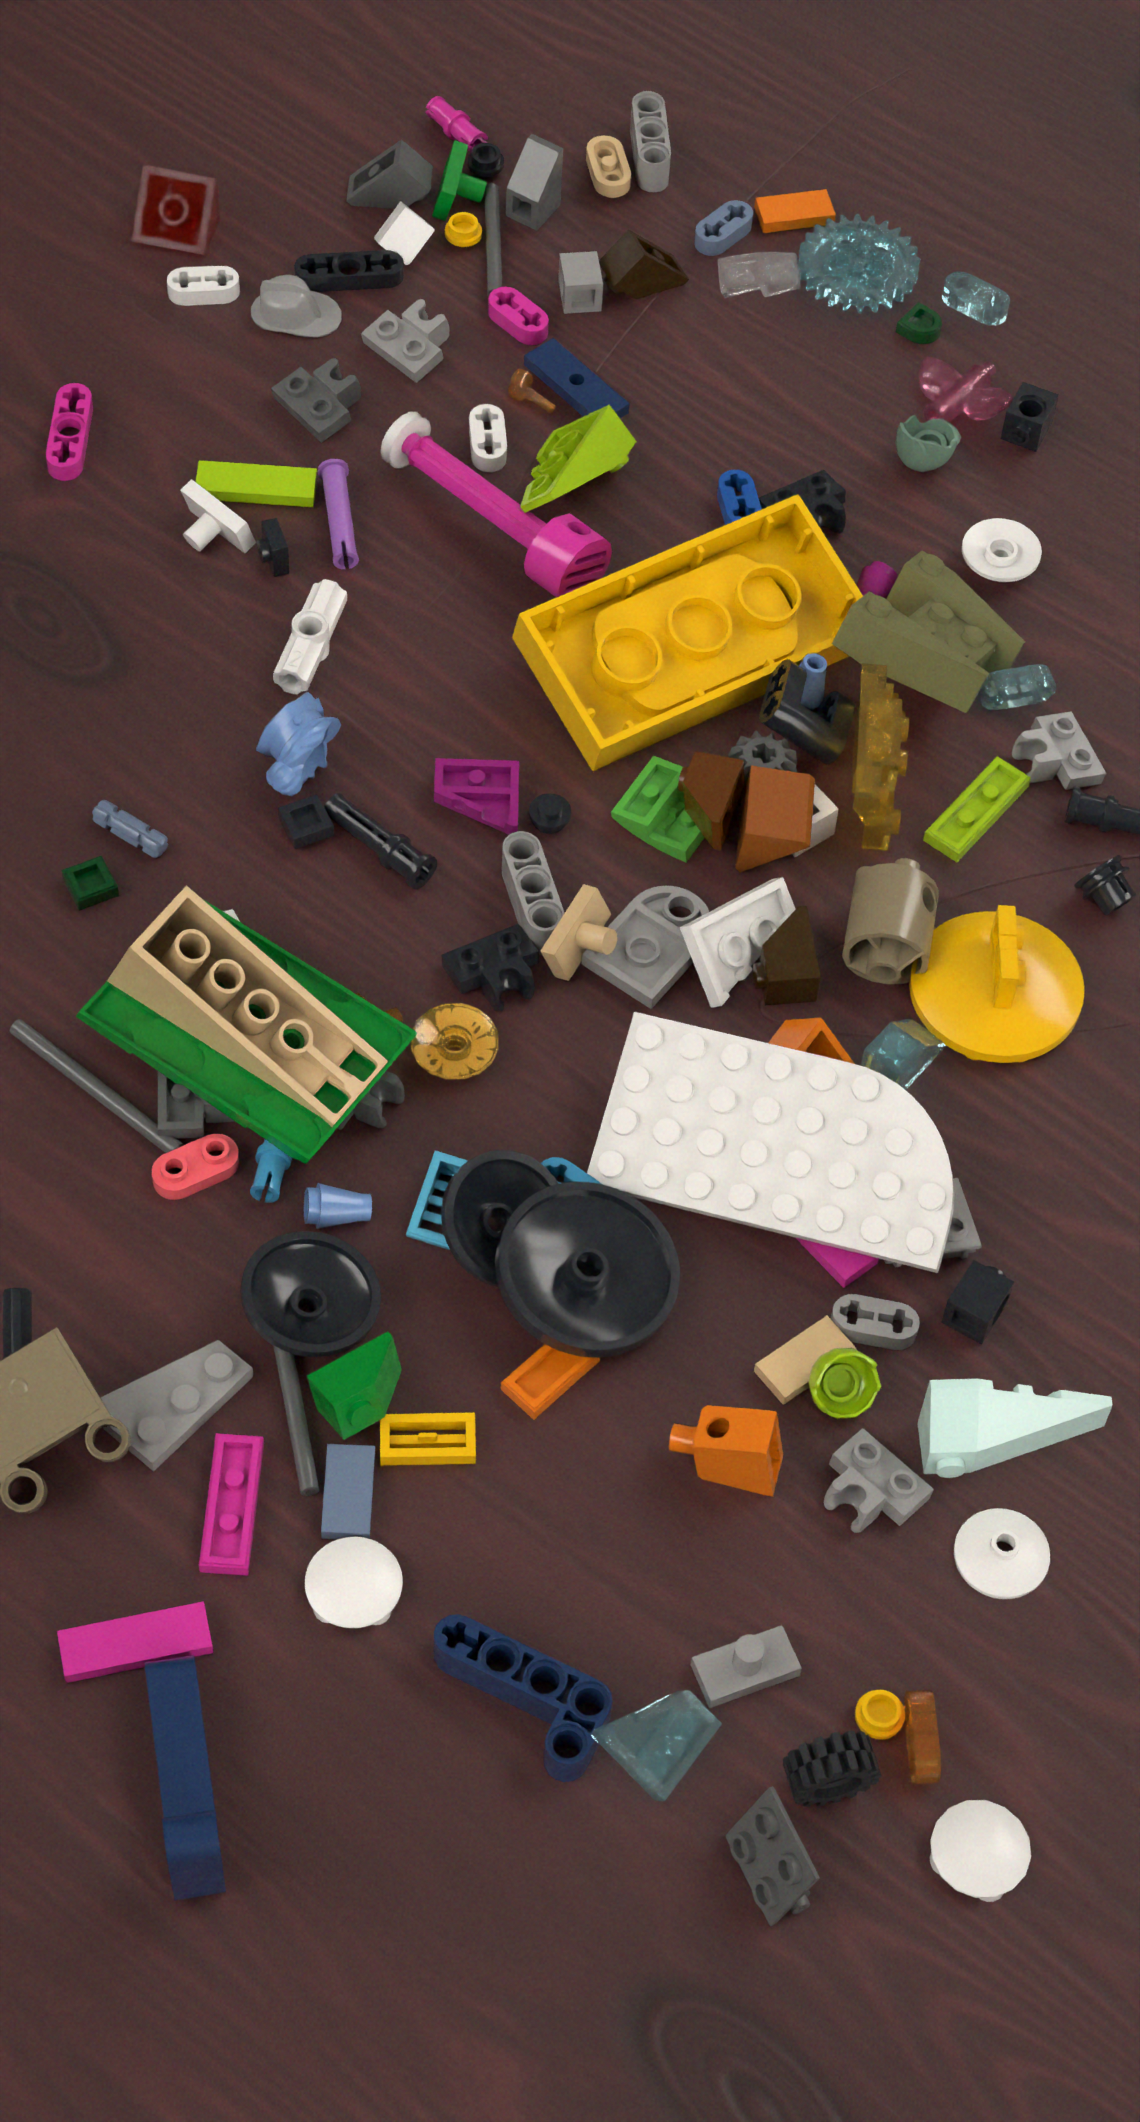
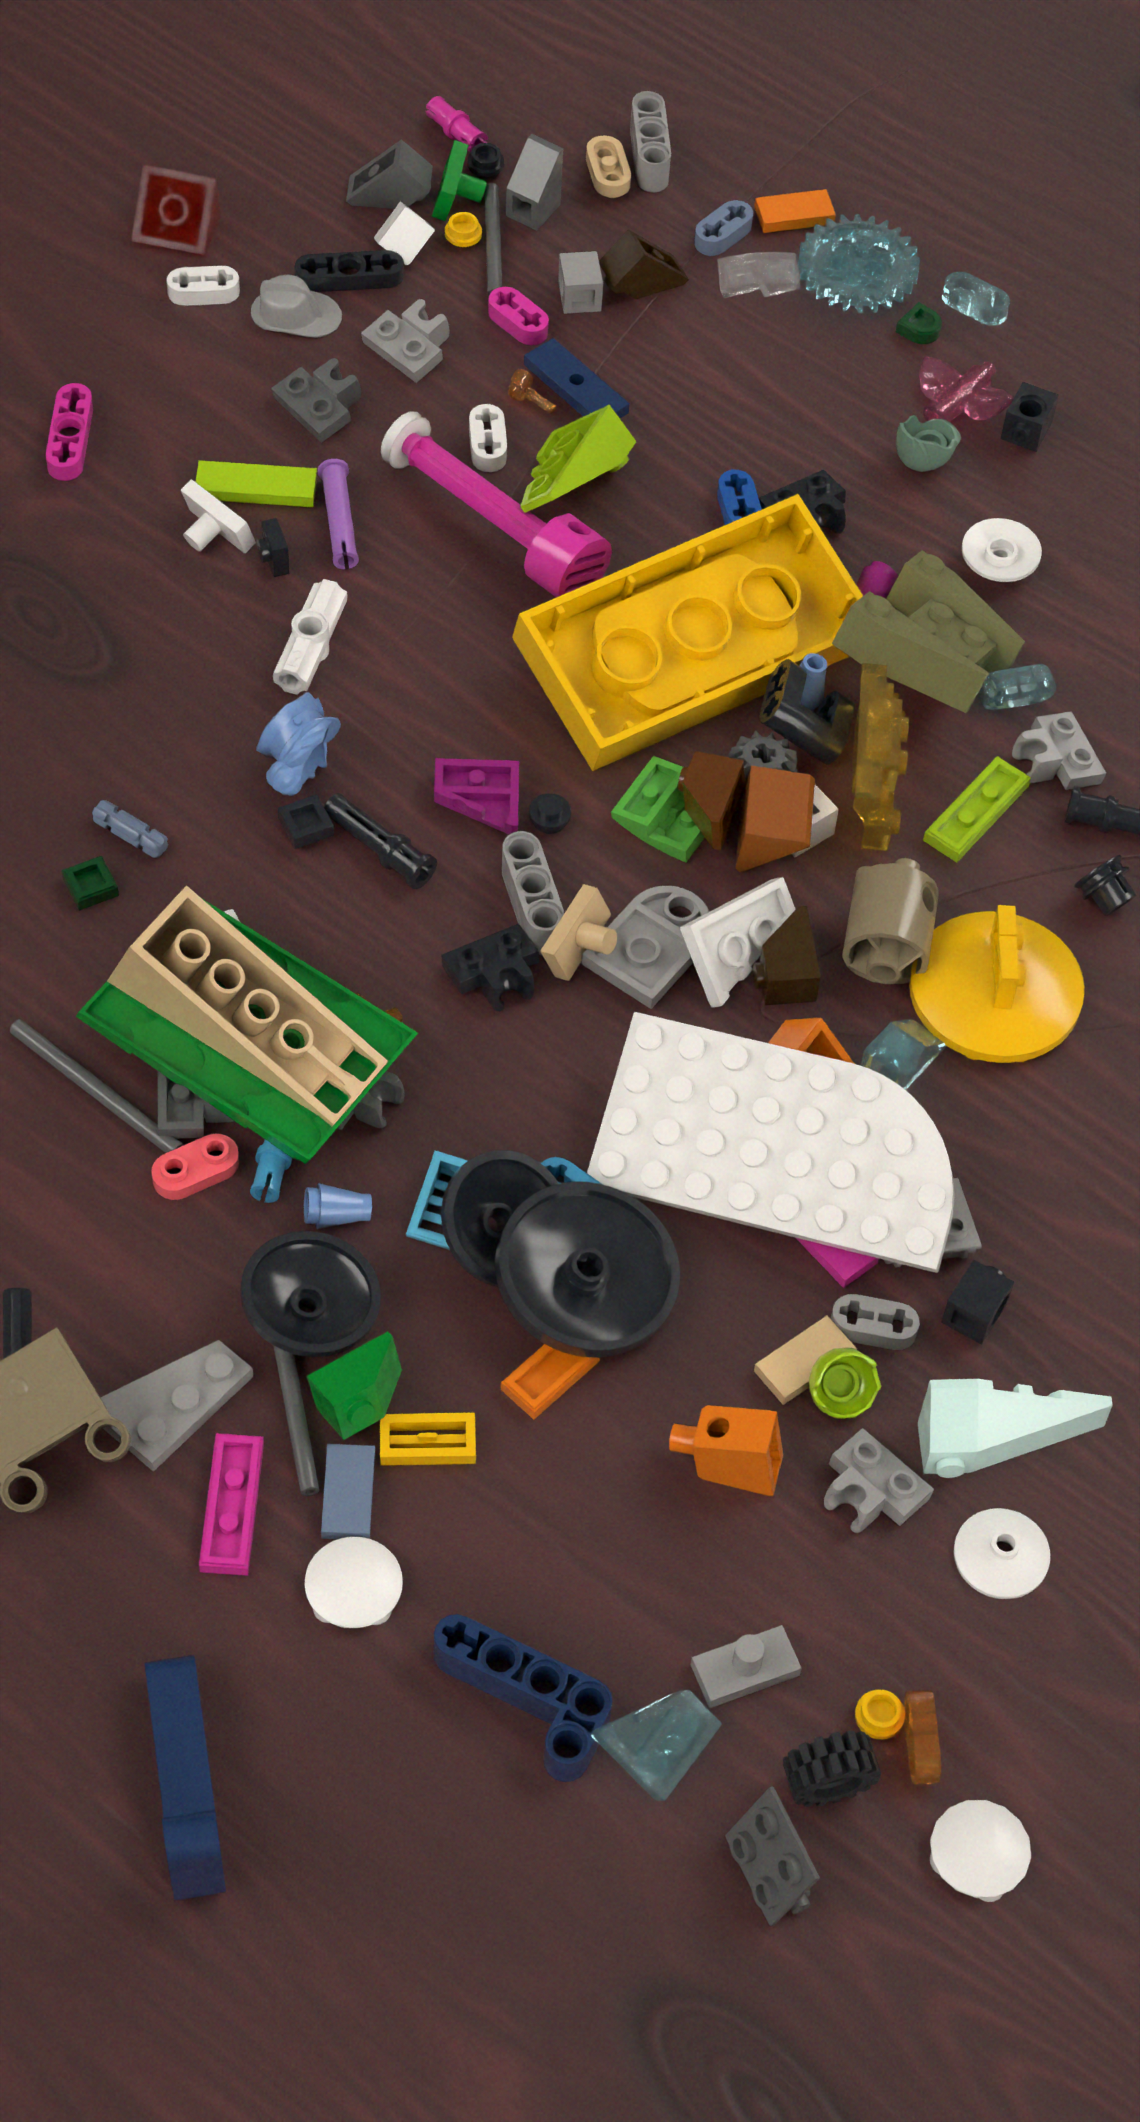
dark pink tile [57,1601,213,1683] -> none
clear yellow dish [411,1003,498,1079] -> none

